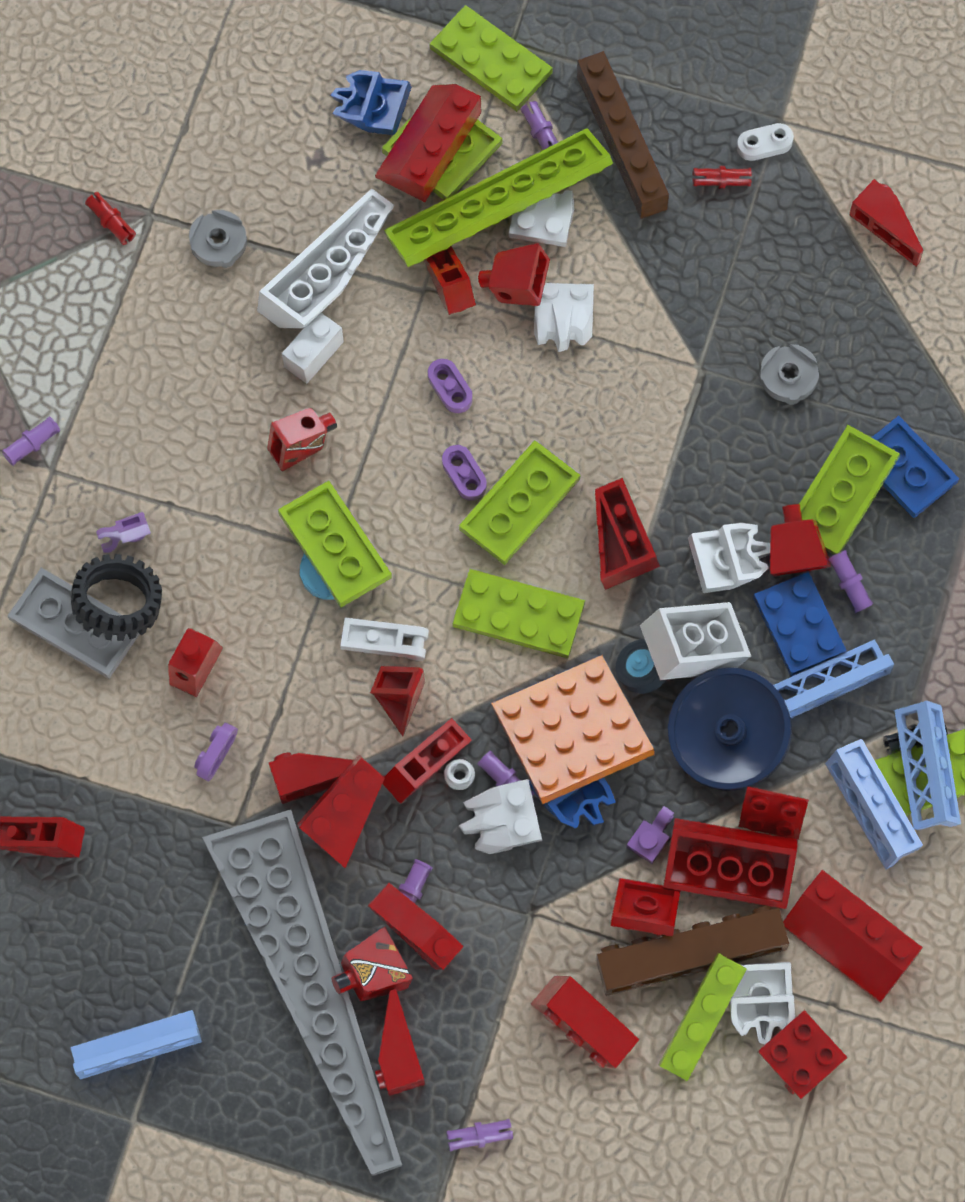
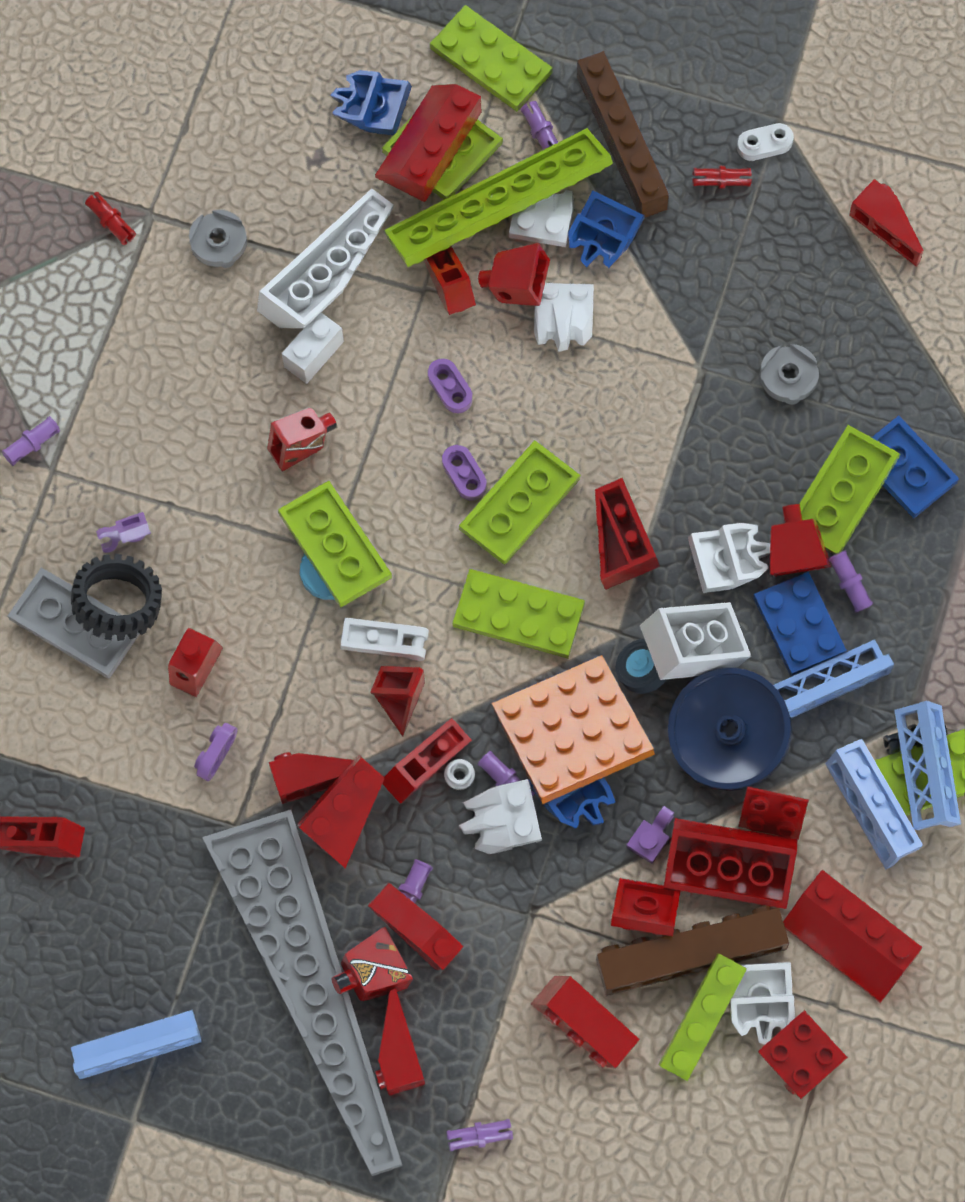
none -> blue plate [568,190,644,268]

